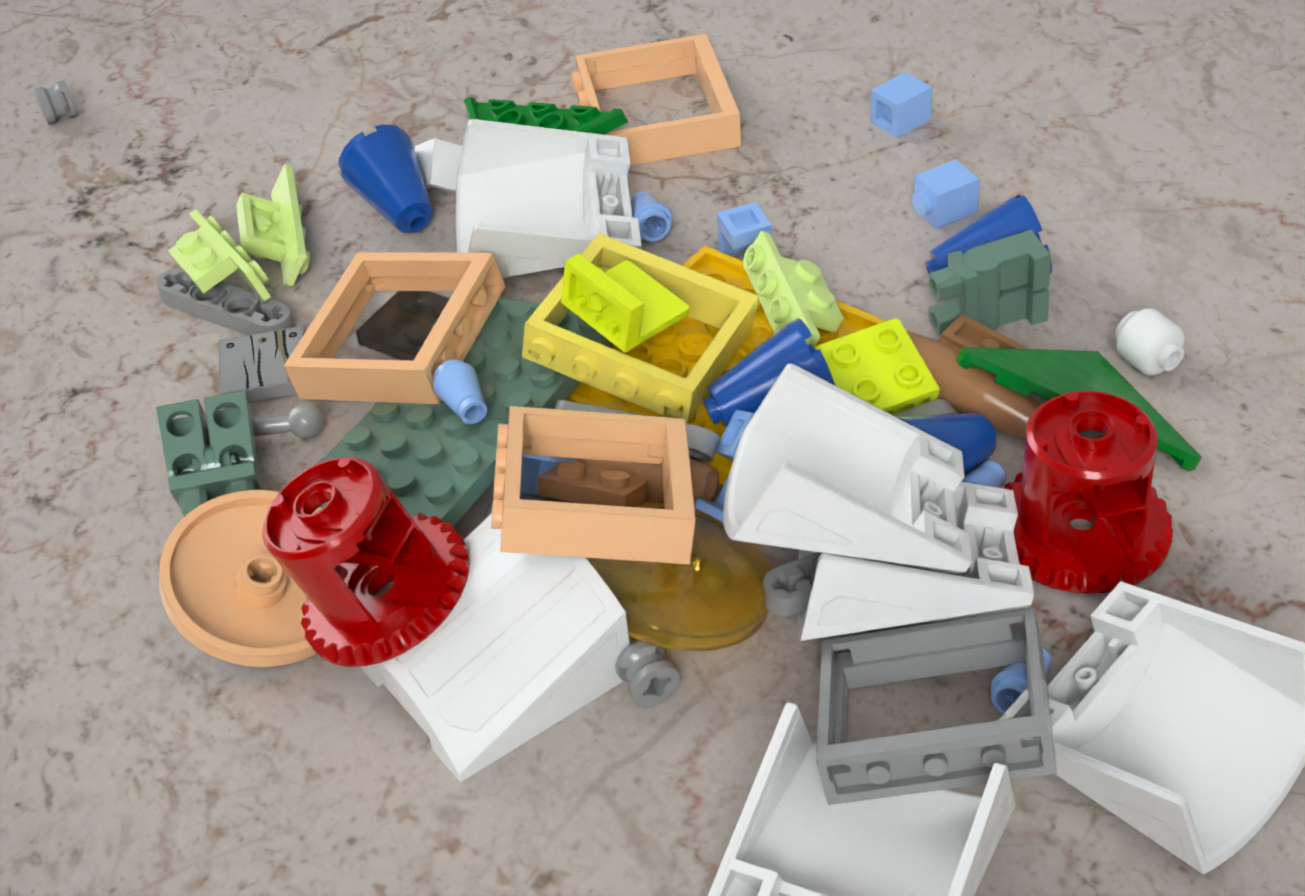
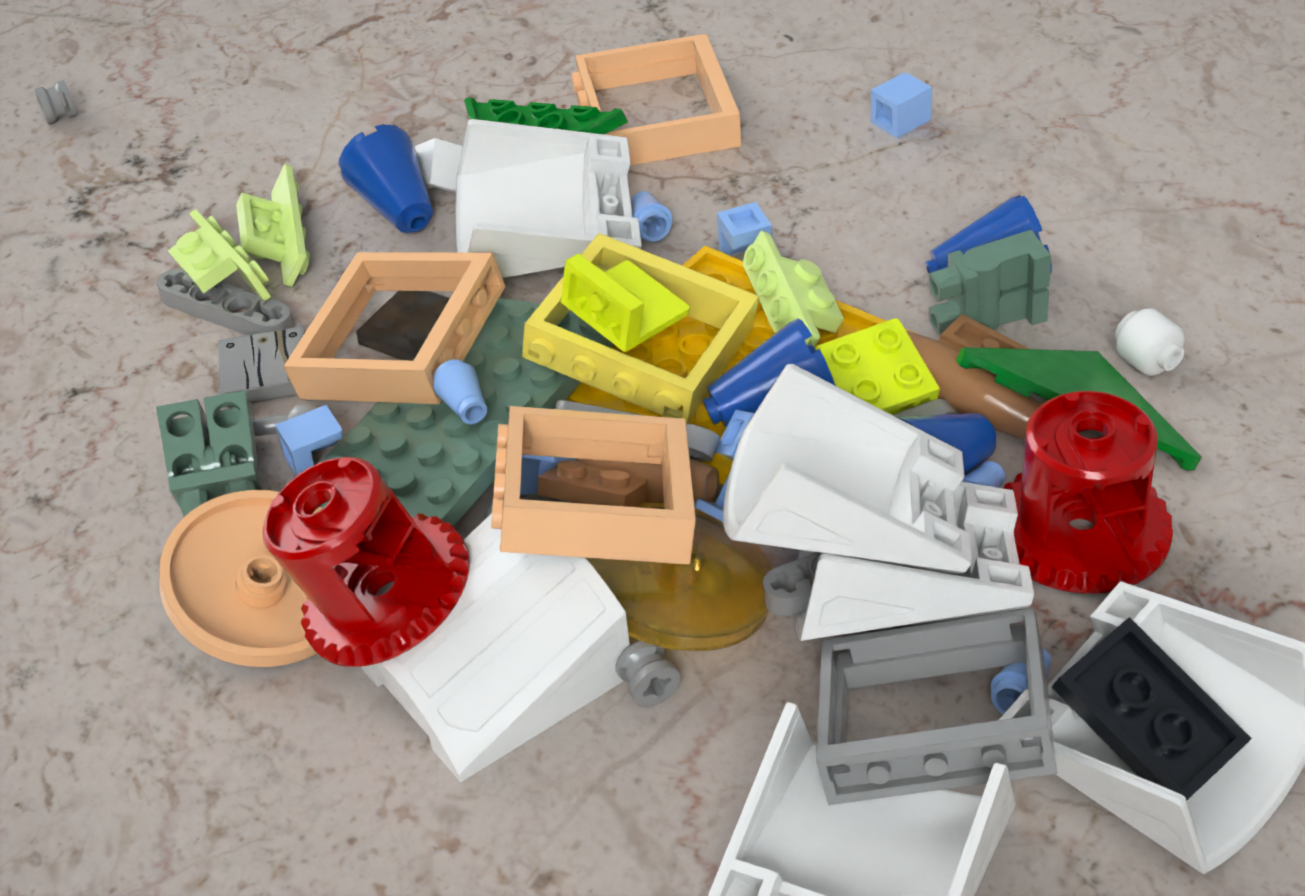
light blue brick [912,159,980,229] -> none
none -> light blue panel [275,405,344,477]
none -> black plate [1051,617,1252,801]

